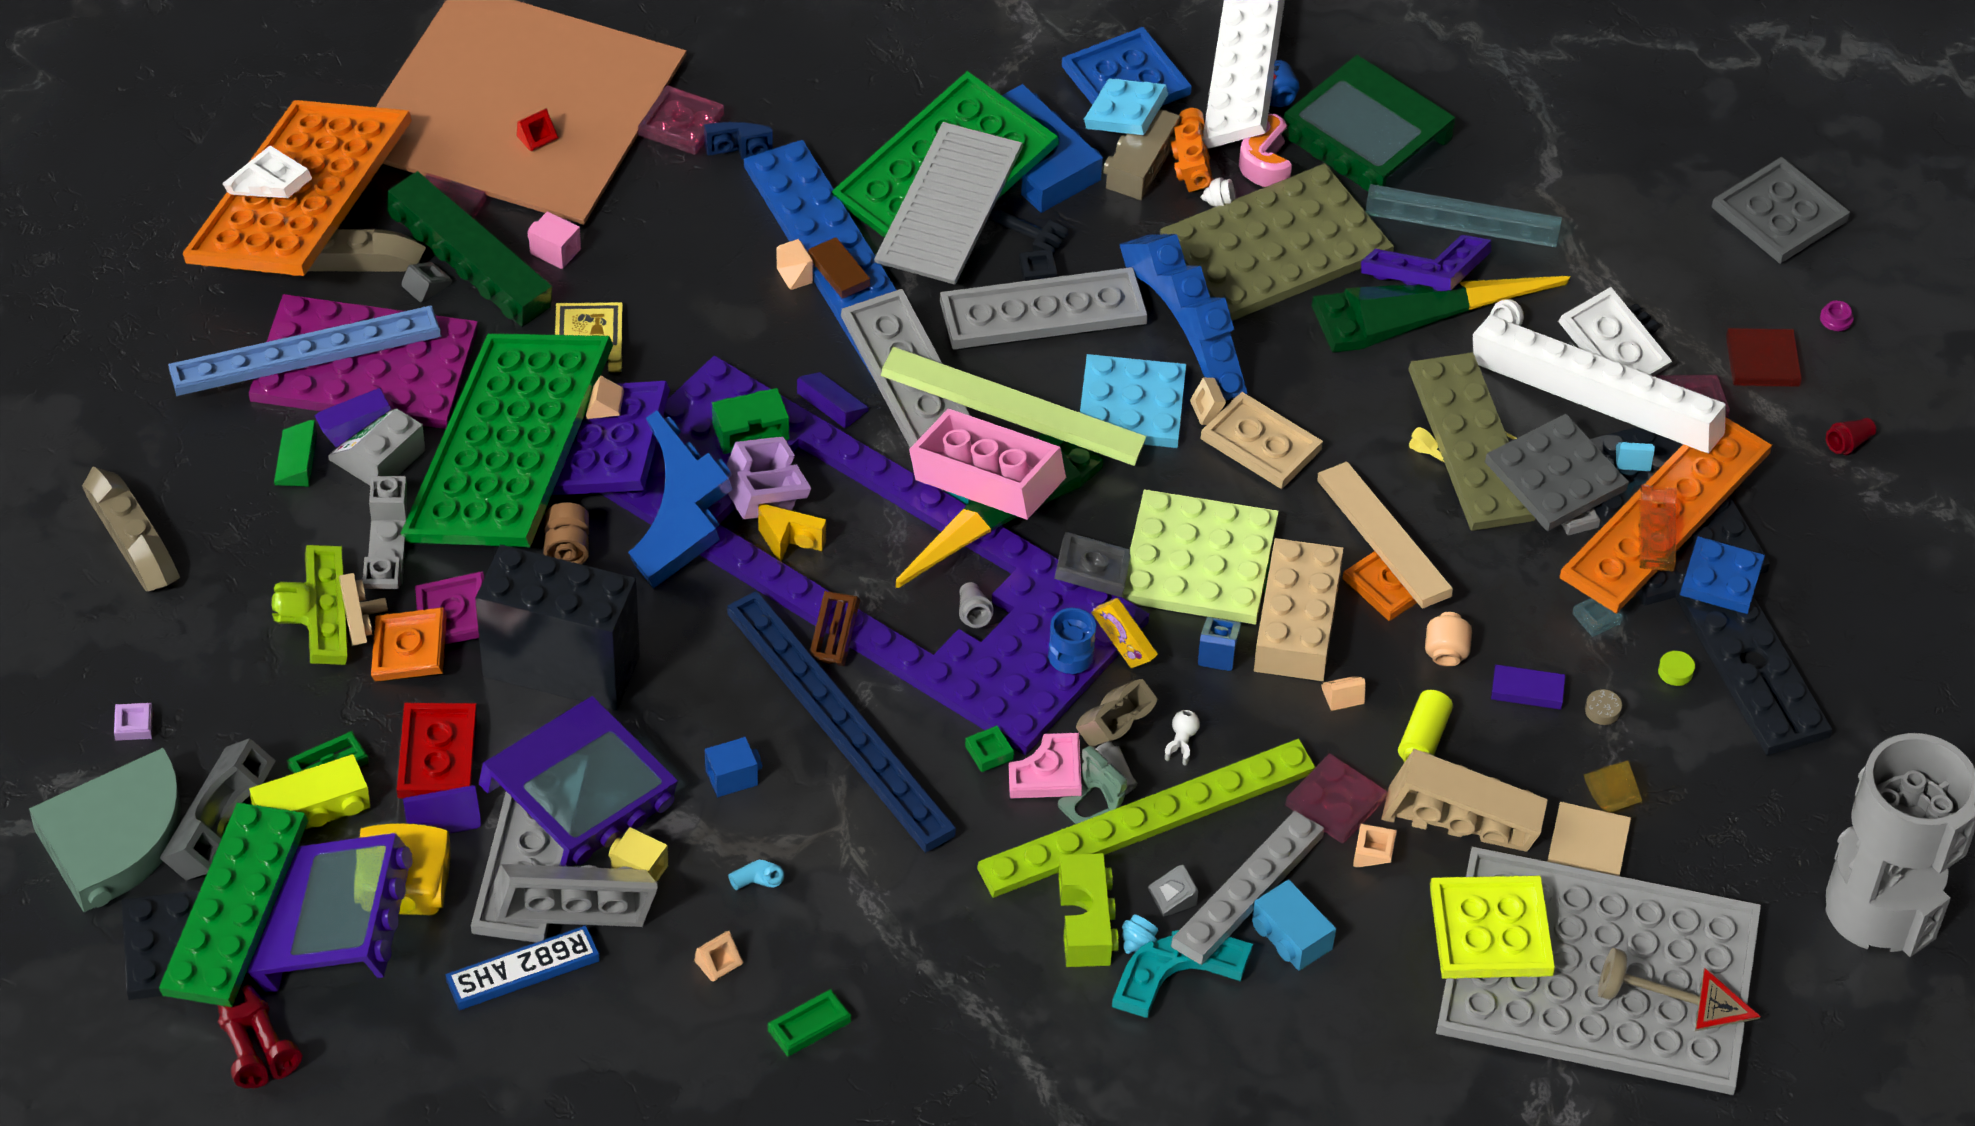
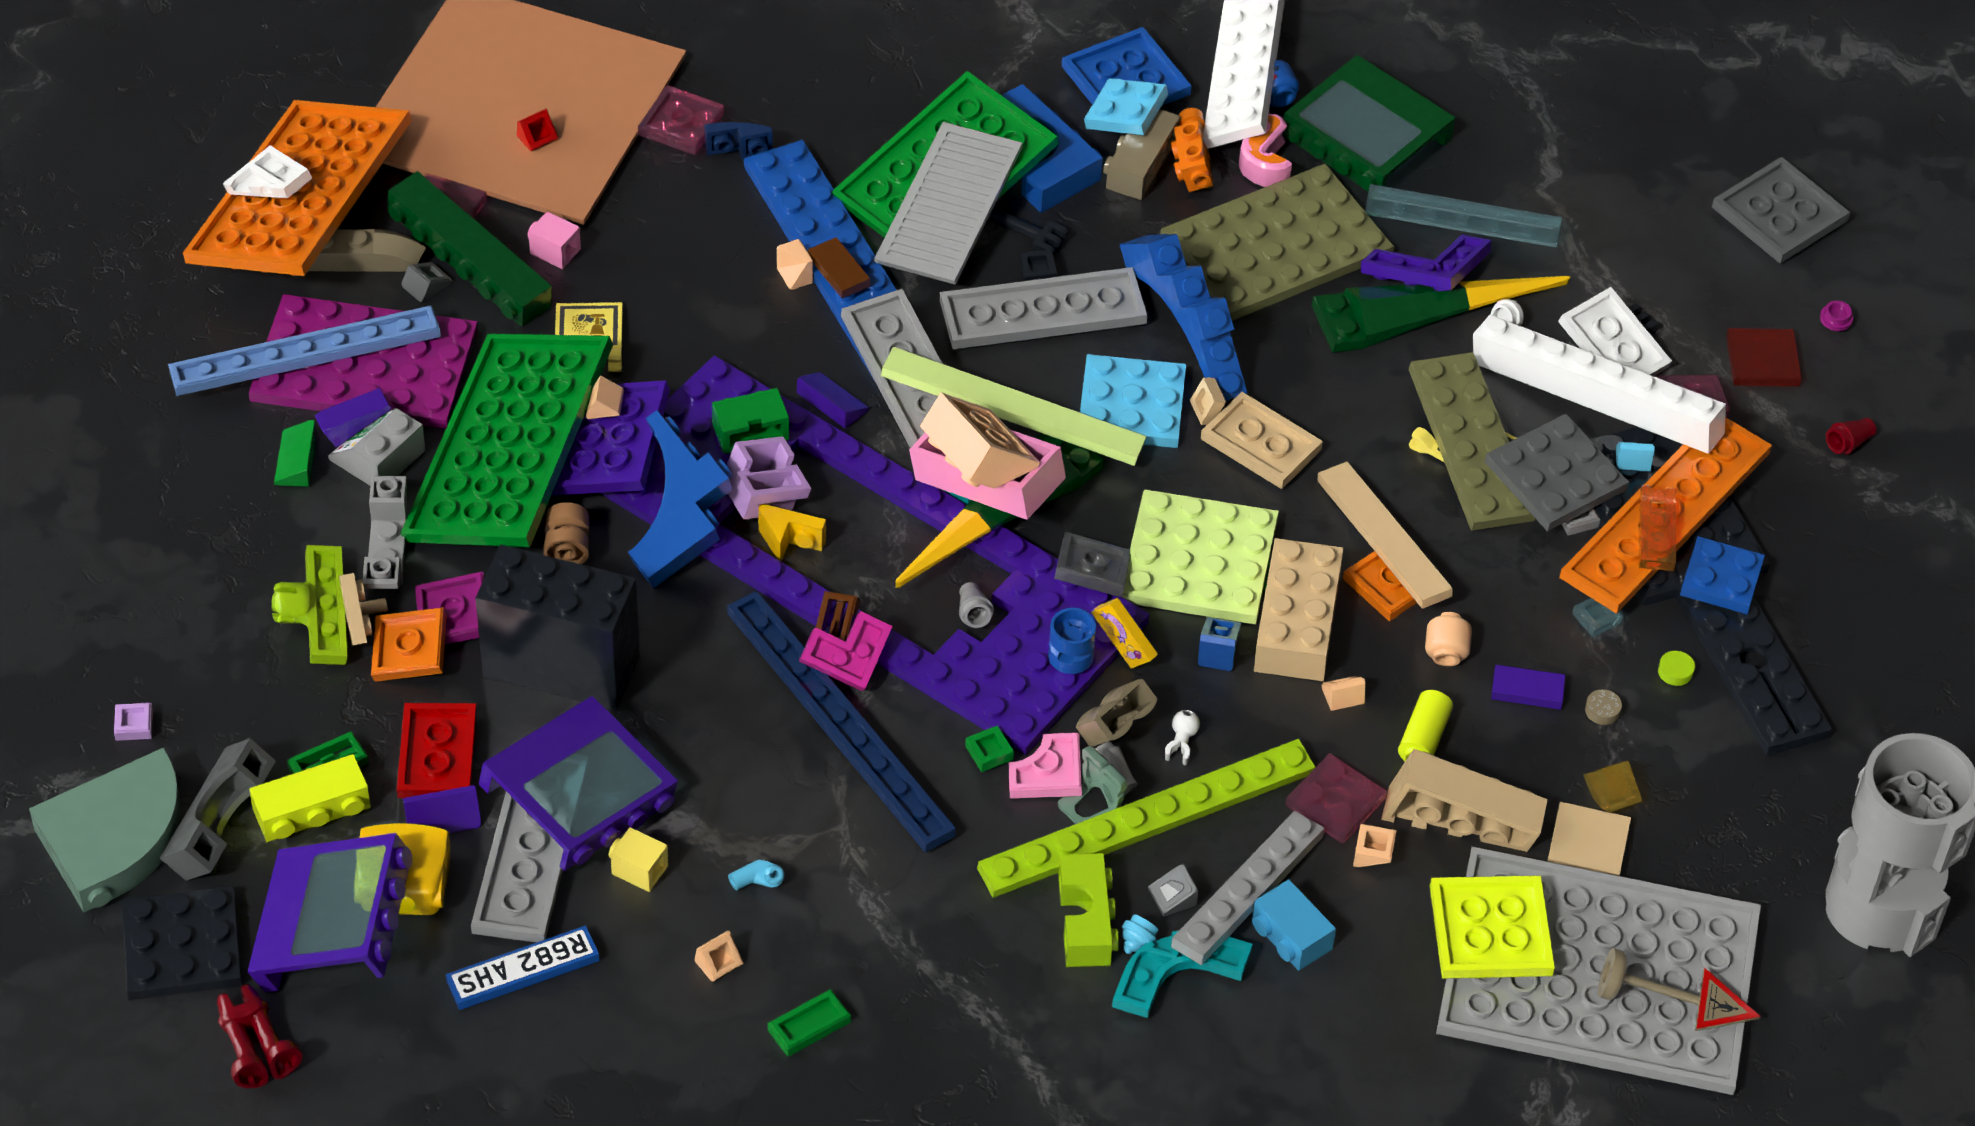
dark tan brick [82,467,180,592] -> none
green plate [159,802,308,1007] -> none
light grey slope [494,862,657,927] -> none
blue brick [705,737,762,797] -> none
white plate [1201,177,1236,207] -> none
none -> dark pink plate [799,611,892,691]
none -> light nougat slope [920,392,1040,489]

